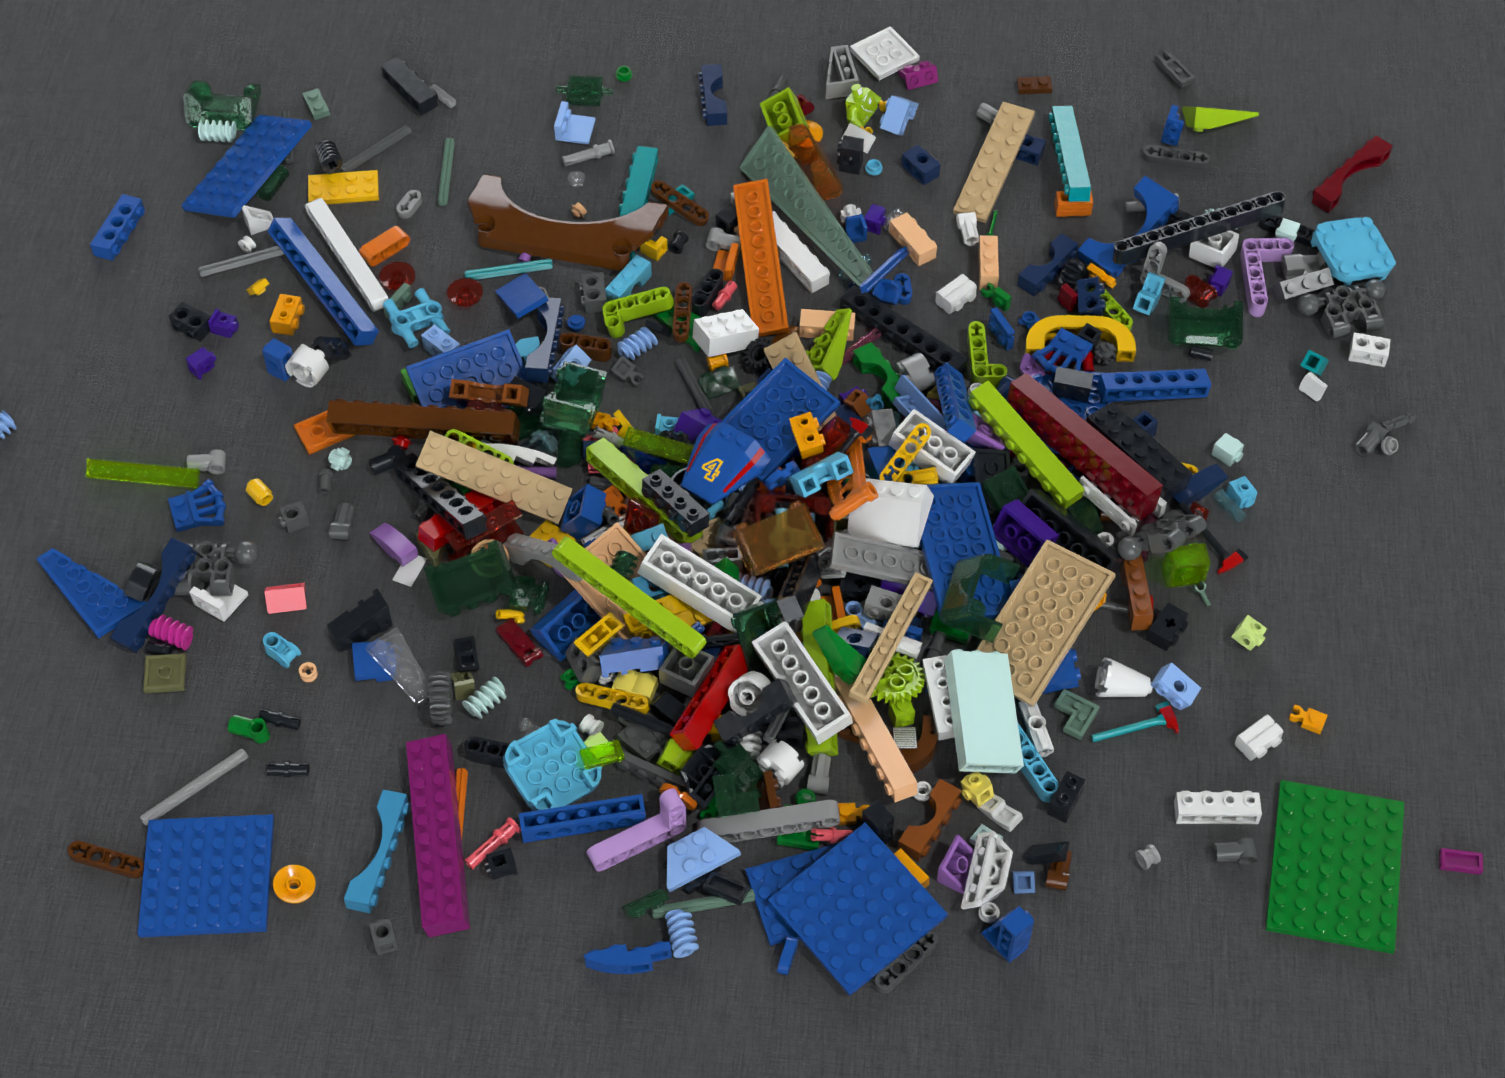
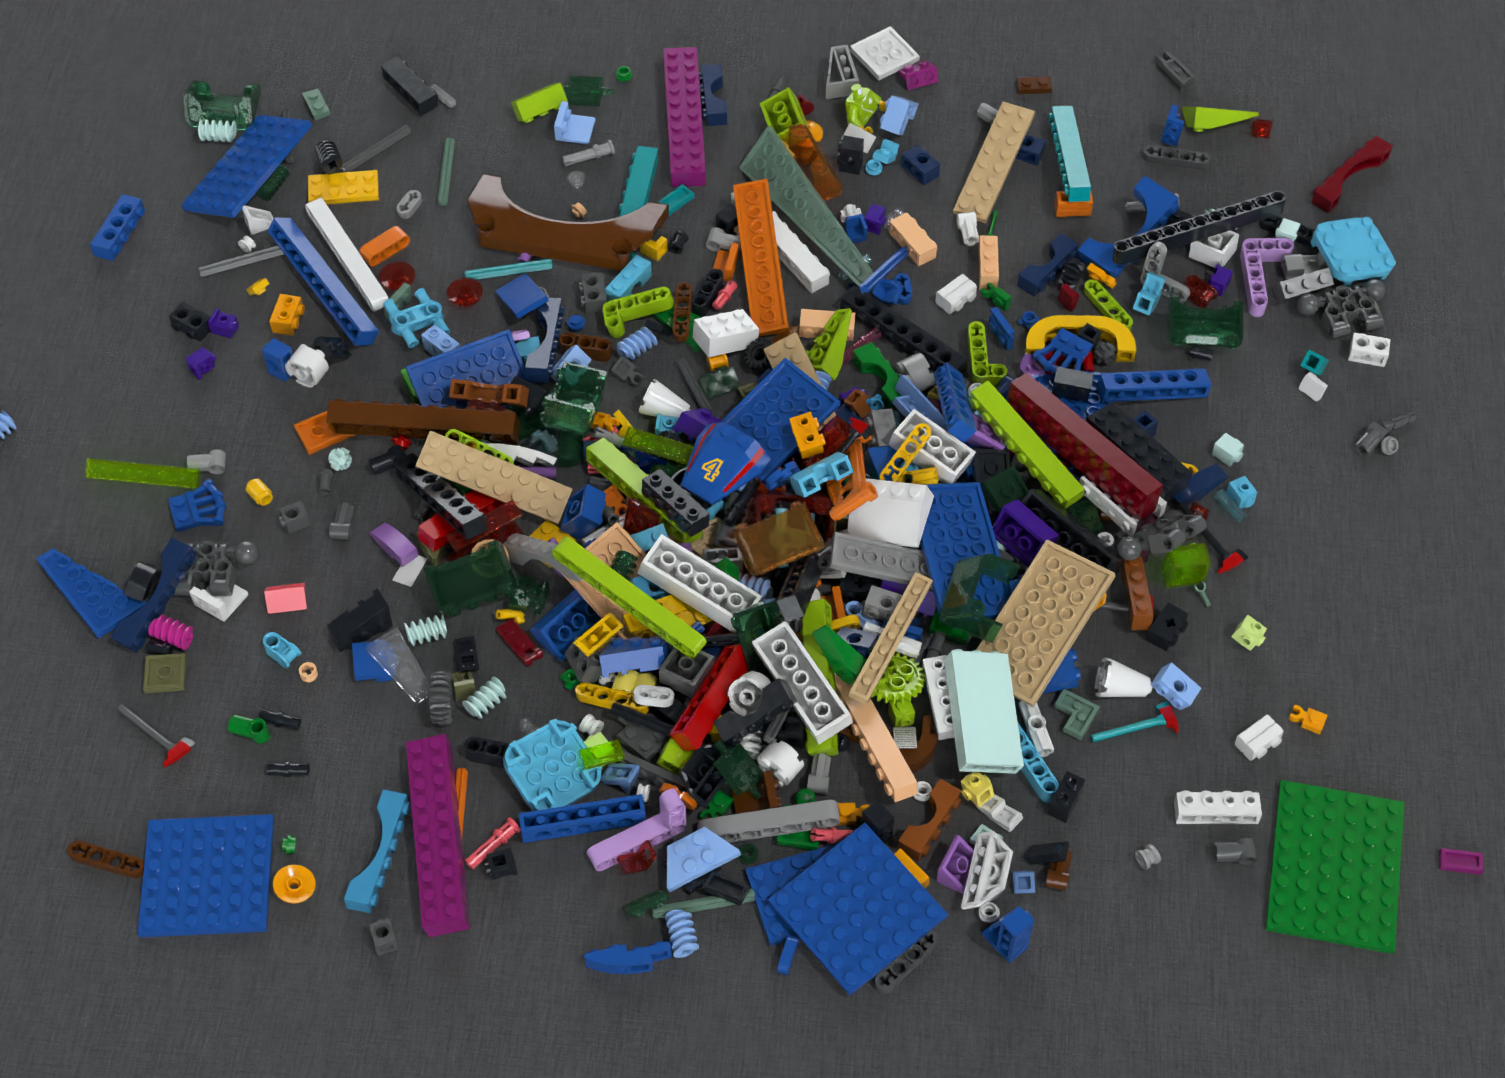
light grey axle [140,749,248,826] -> none
reddish brown beam [650,180,709,227] -> none
clear green plate [712,773,760,818] -> none
dark blue brick [1077,277,1106,316] -> none
none -> dark grey piece [118,704,196,767]
none -> green plate [281,834,296,855]
none -> light aqua piece [404,614,447,646]
none -> lime brick [511,83,568,123]
none -> lavender tile [511,329,530,341]
none -> medium blue slope [600,763,640,794]
none -> clear red bracket [617,840,657,874]
none -> white plate [634,685,674,707]
none -> white bush [637,783,650,803]
none -> white cone [639,379,690,418]
none -> magenta brick [663,47,706,187]
none -> clear green plate [738,843,759,864]
none -> black hinge [837,734,849,752]
none -> medium azure bracket [872,139,899,164]
none -> clear red bracket [1252,119,1273,139]

